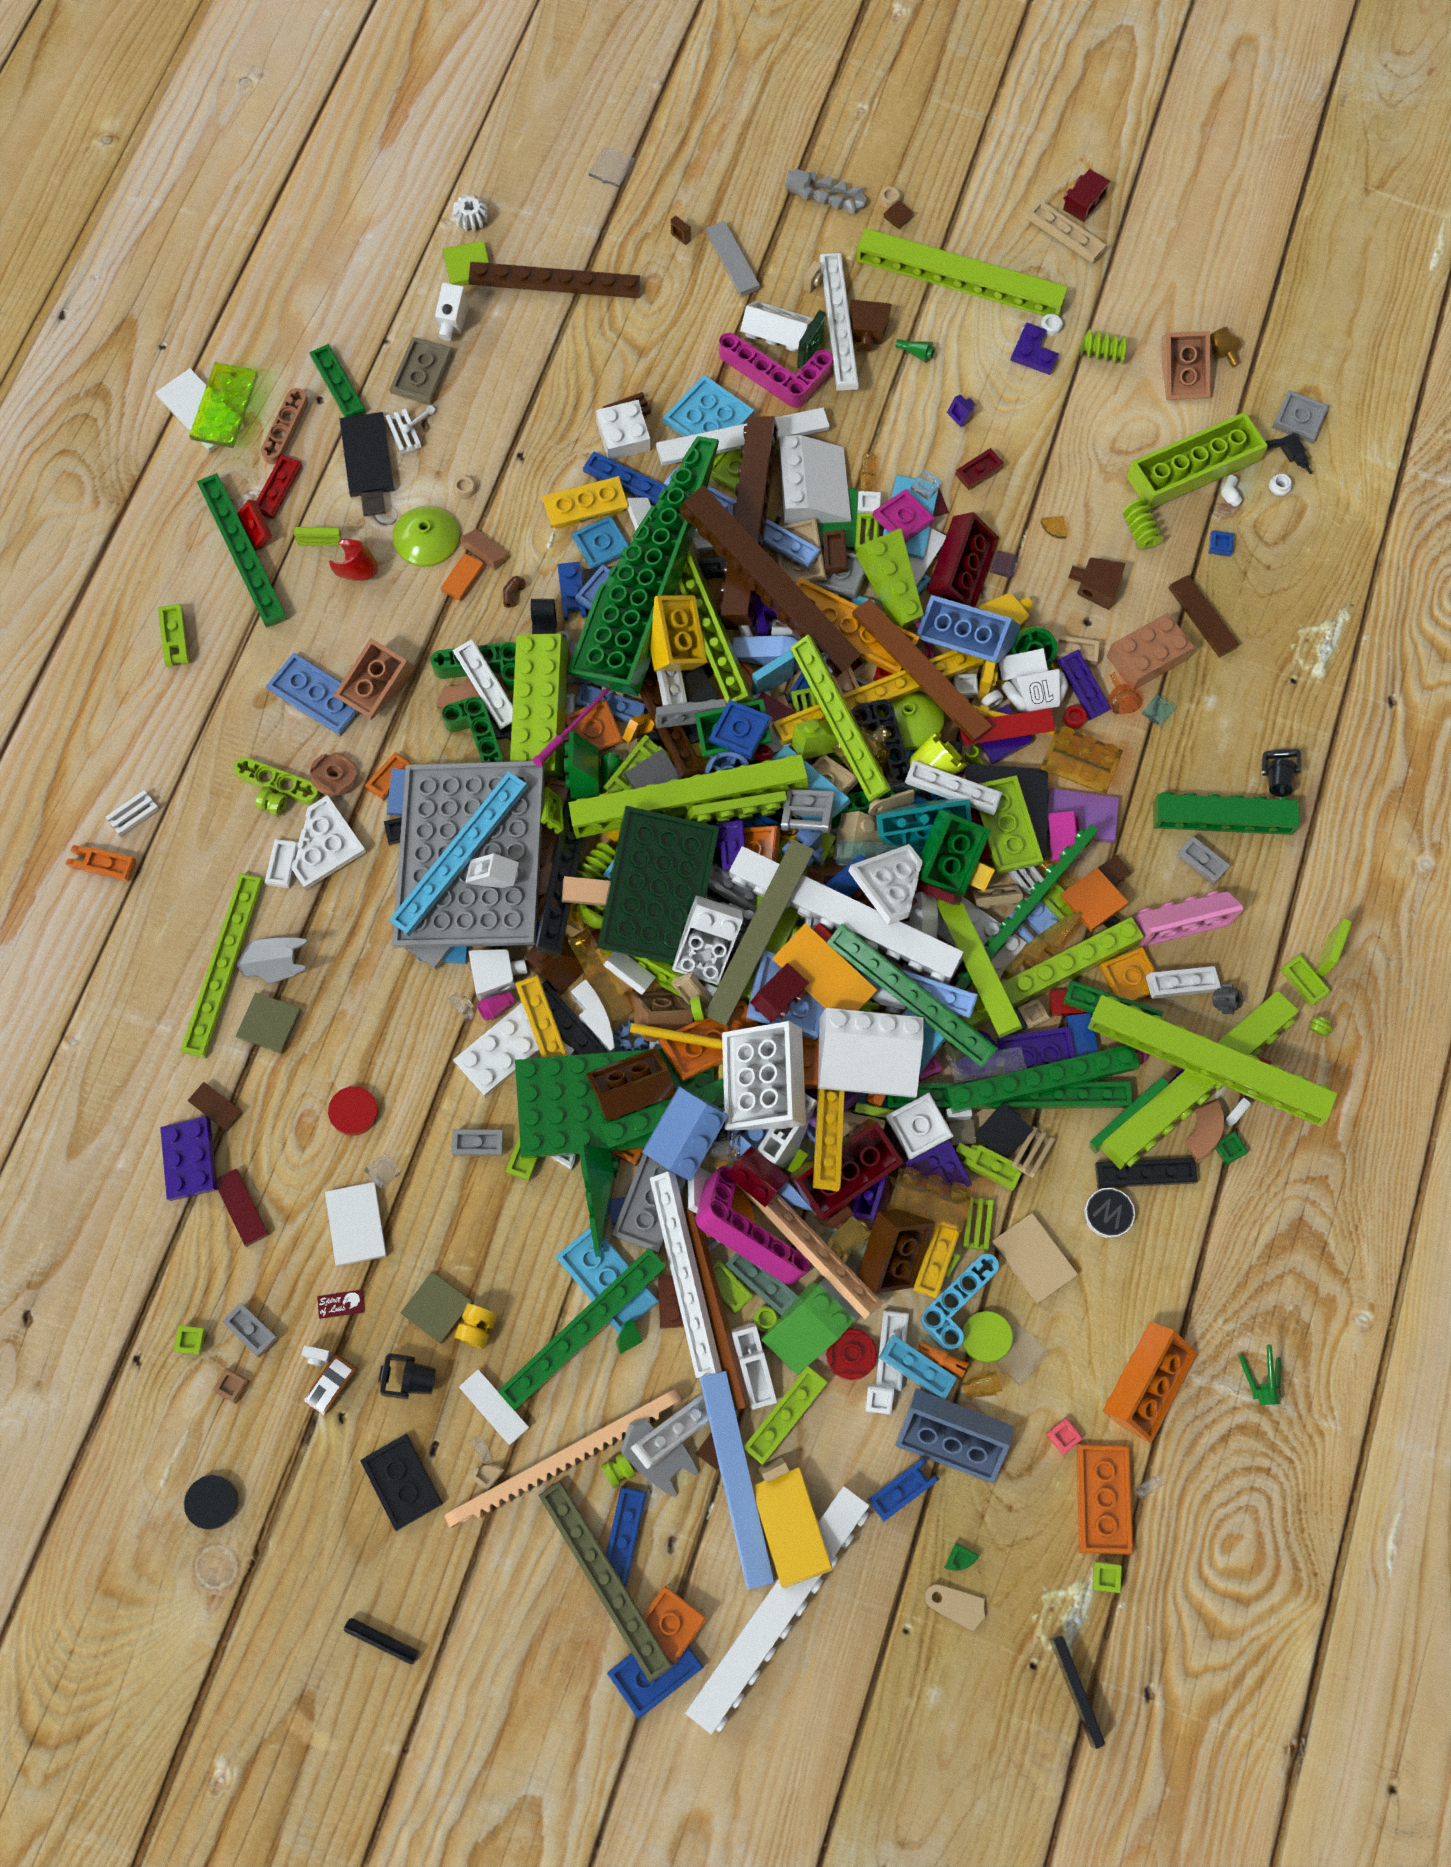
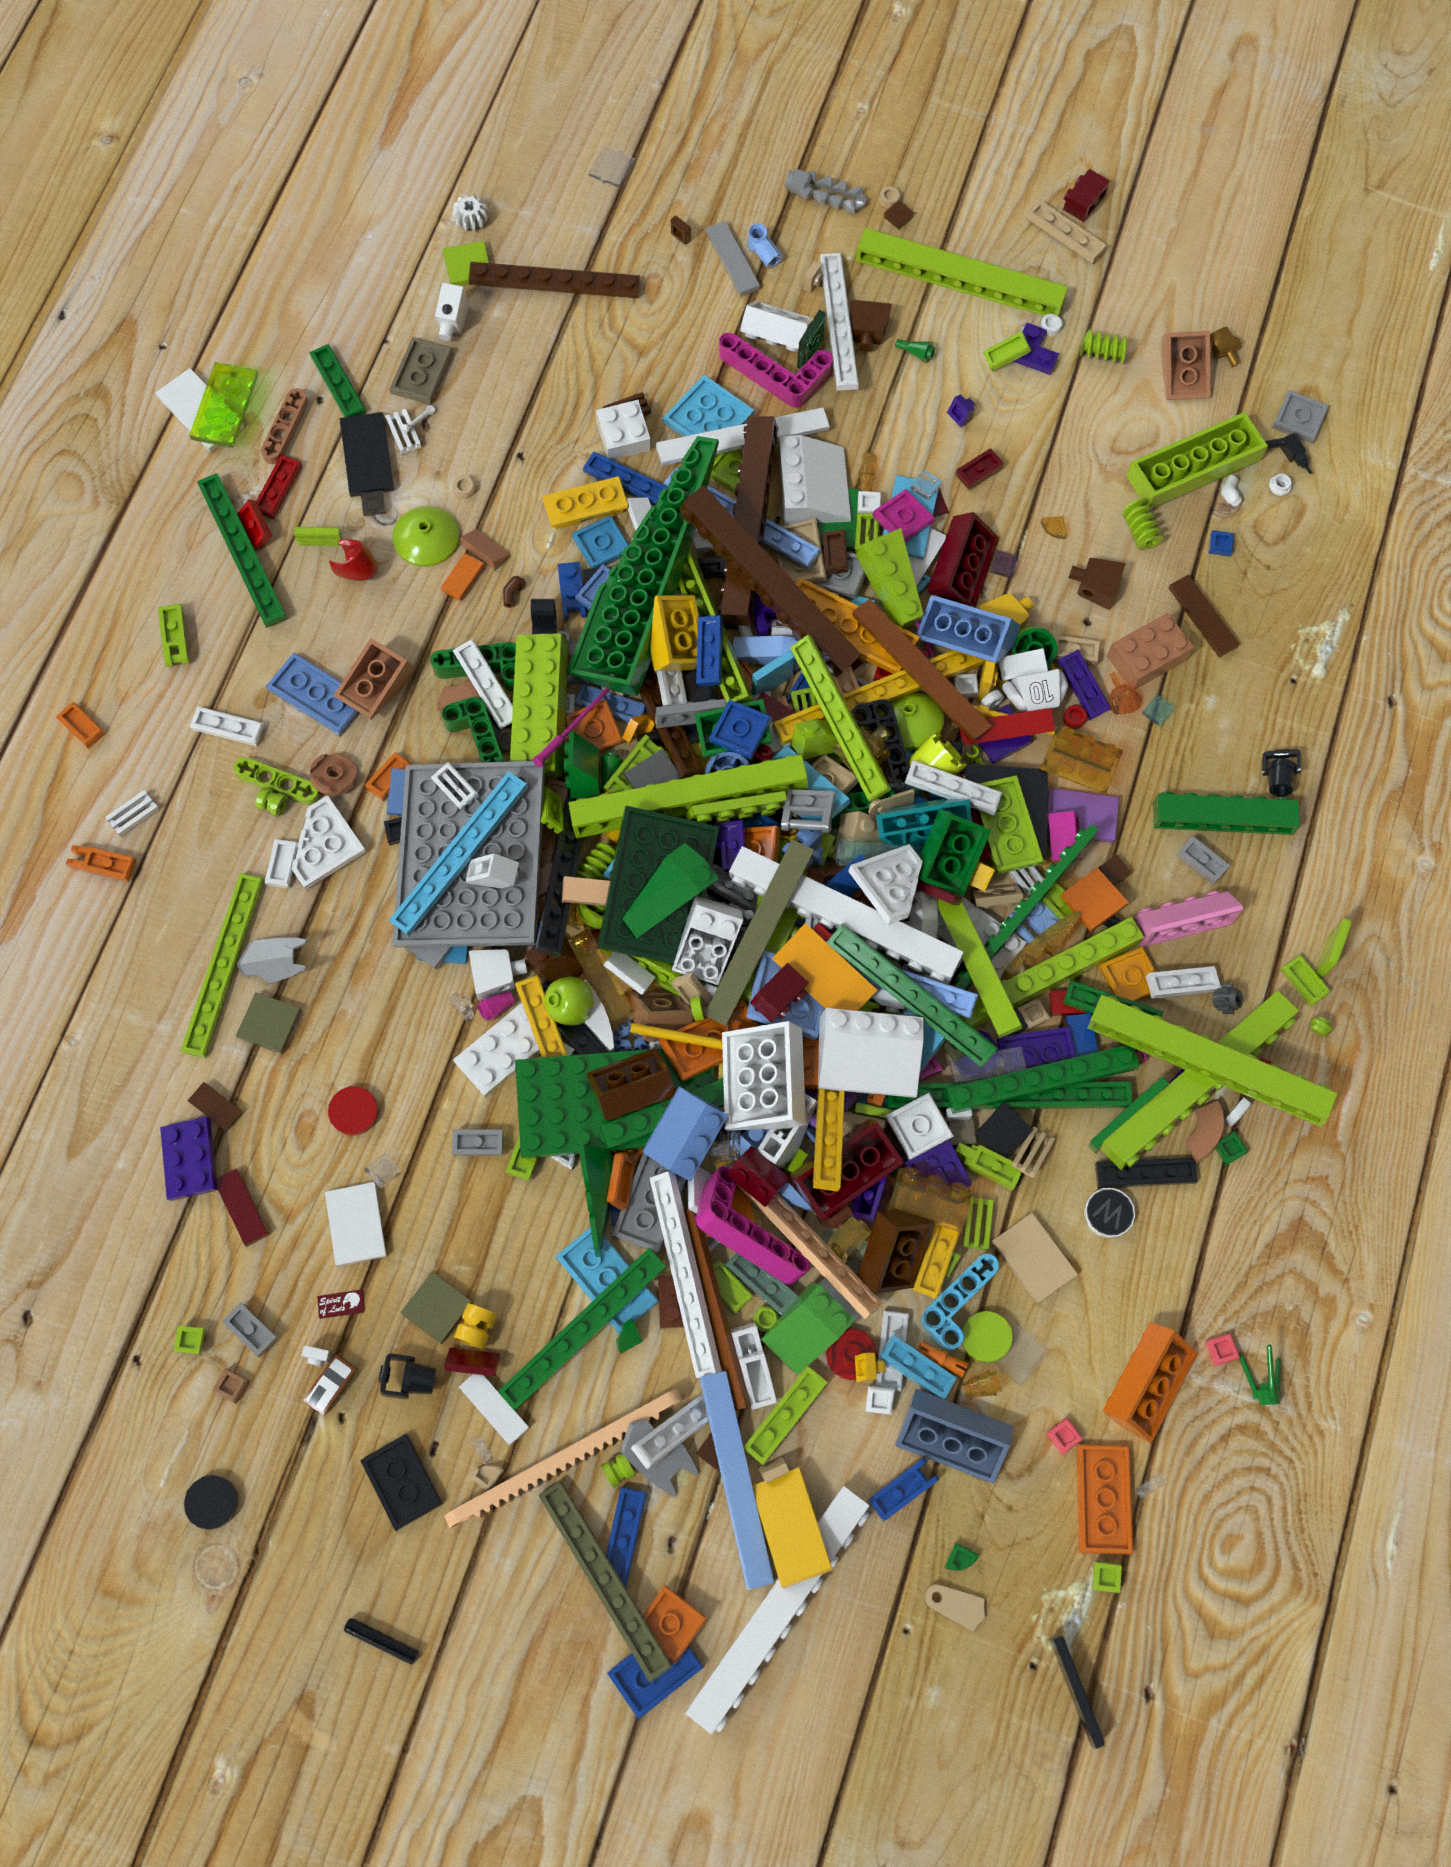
none -> orange tile [56,701,106,749]
none -> white tile [190,706,265,747]
none -> white tile [431,762,479,811]
none -> dark red tile [444,1347,500,1376]
none -> dark brown tile [496,728,512,752]
none -> lime cylinder [544,977,594,1025]
none -> orange tile [606,1153,635,1210]
none -> green wedge [622,843,719,939]
none -> blue plate [696,615,723,686]
none -> light blue piece [747,224,782,268]
none -> yellow tile [855,1353,886,1382]
none -> lime tile [983,331,1031,372]
none -> coral tile [1205,1333,1240,1367]

